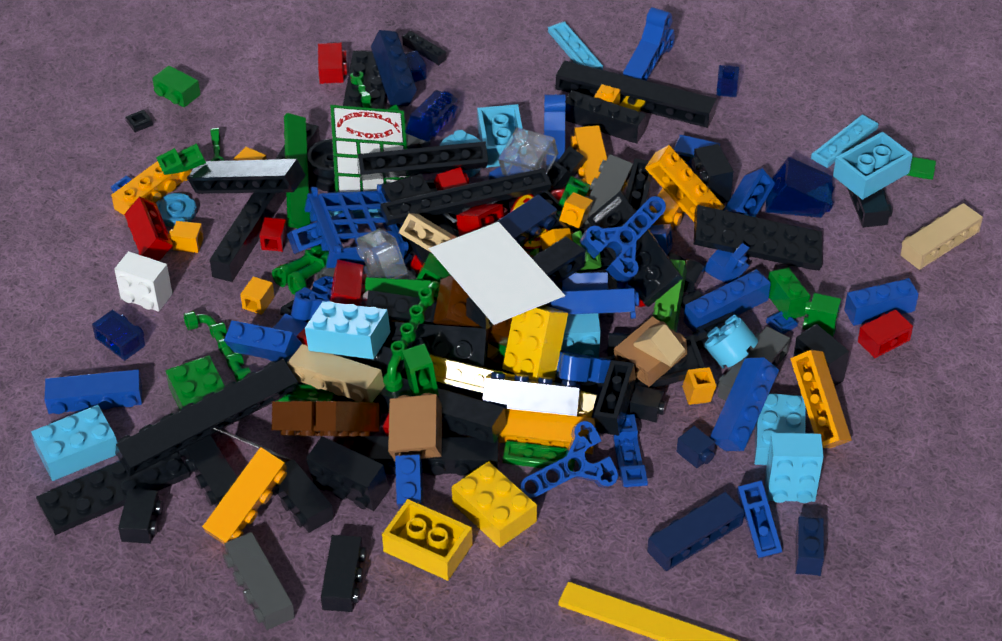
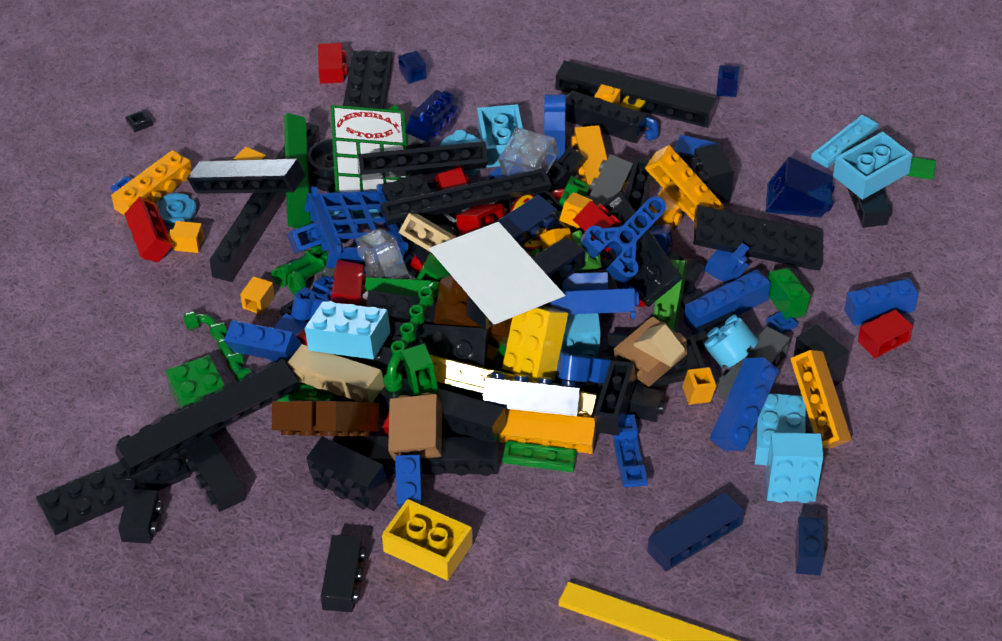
medium azure brick [31,405,117,481] -> none
blue brick [44,370,142,414] -> none
clear blue brick [92,309,145,361] -> none
white brick [114,251,172,311] -> none
green brick [152,65,201,108] -> none
green slope [156,143,206,175] -> none
light orange brick [202,447,287,544] -> none
green piece [210,128,224,161] -> none
white sticker [214,428,292,460] -> none
dark grey brick [223,532,295,630] -> none
red brick [259,217,288,252] -> none
black brick [271,459,334,533] -> none
green piece [350,71,372,108] -> none
dark blue brick [371,30,417,106] -> none
black piece [402,31,447,66] -> none
yellow brick [451,461,537,548] -> none
blue beam [518,421,618,499] -> none
medium azure tile [548,22,603,70] -> none
blue beam [623,7,675,81] -> none
dark blue brick [677,426,715,468] -> none
blue brick [724,168,775,217] -> none
blue slope [737,480,782,558] -> none
green brick [802,293,841,338] -> none
tan brick [901,203,983,270] -> none
none -> red brick [573,200,622,252]
none -> blue arm [644,115,659,141]

